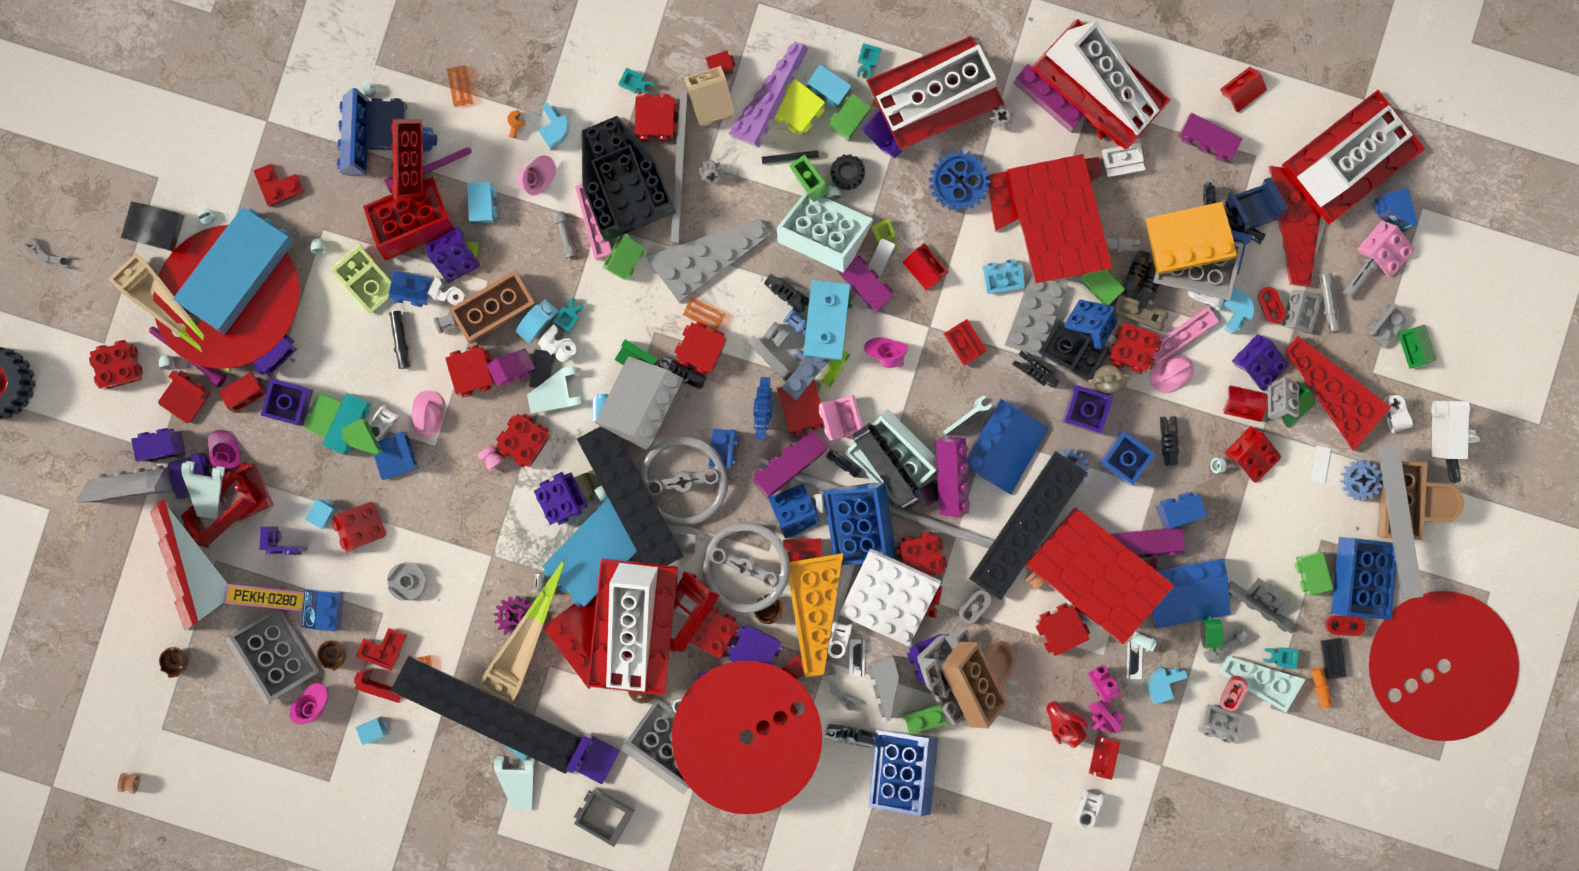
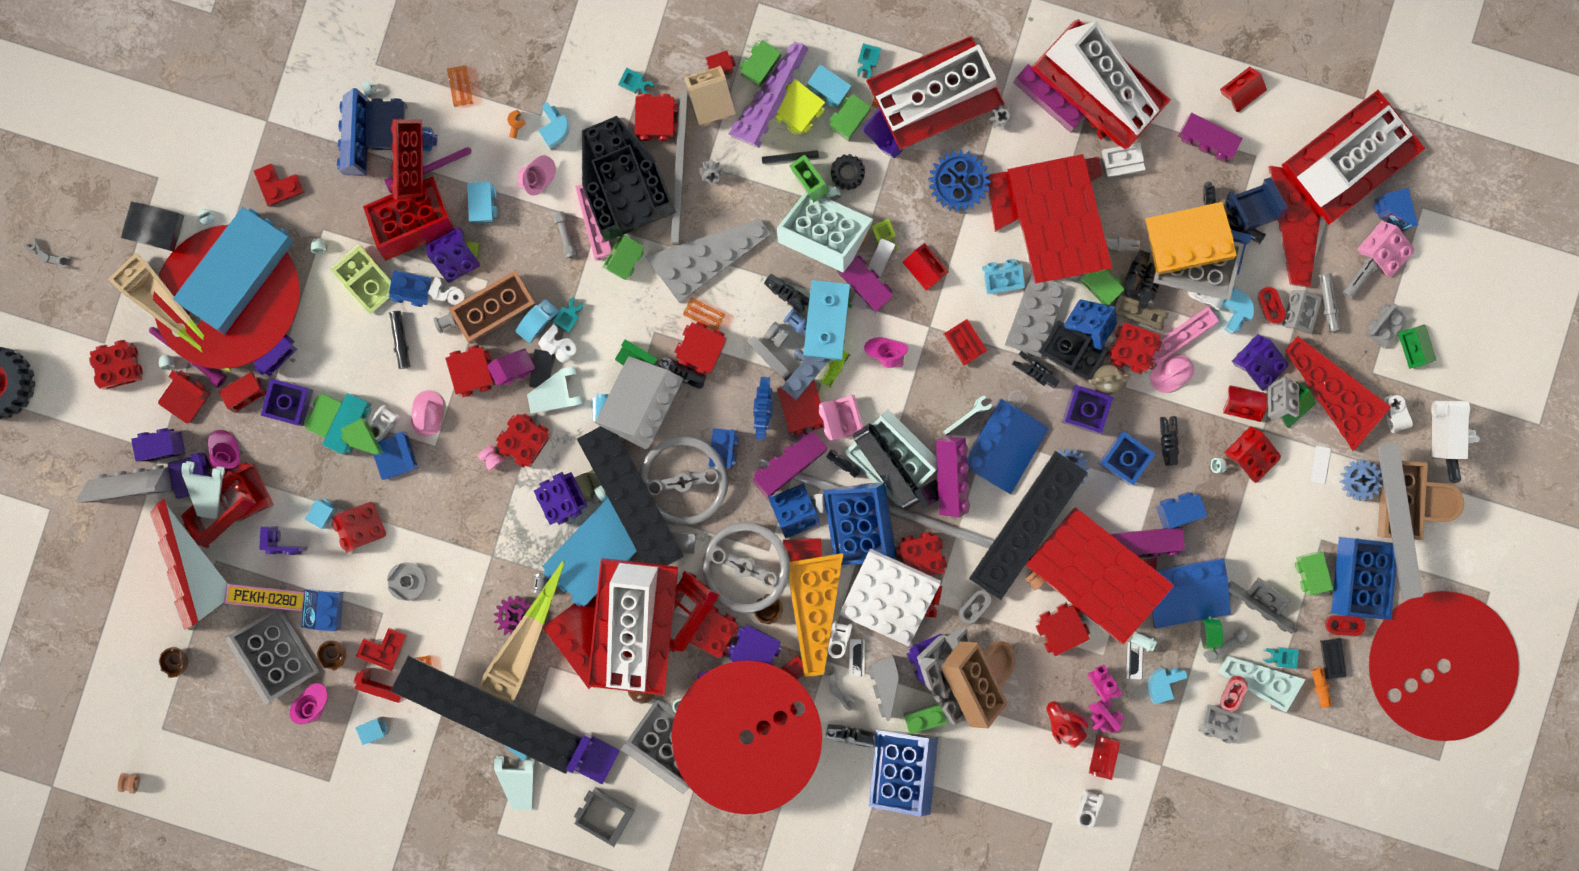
none -> bright green brick [740,40,781,88]

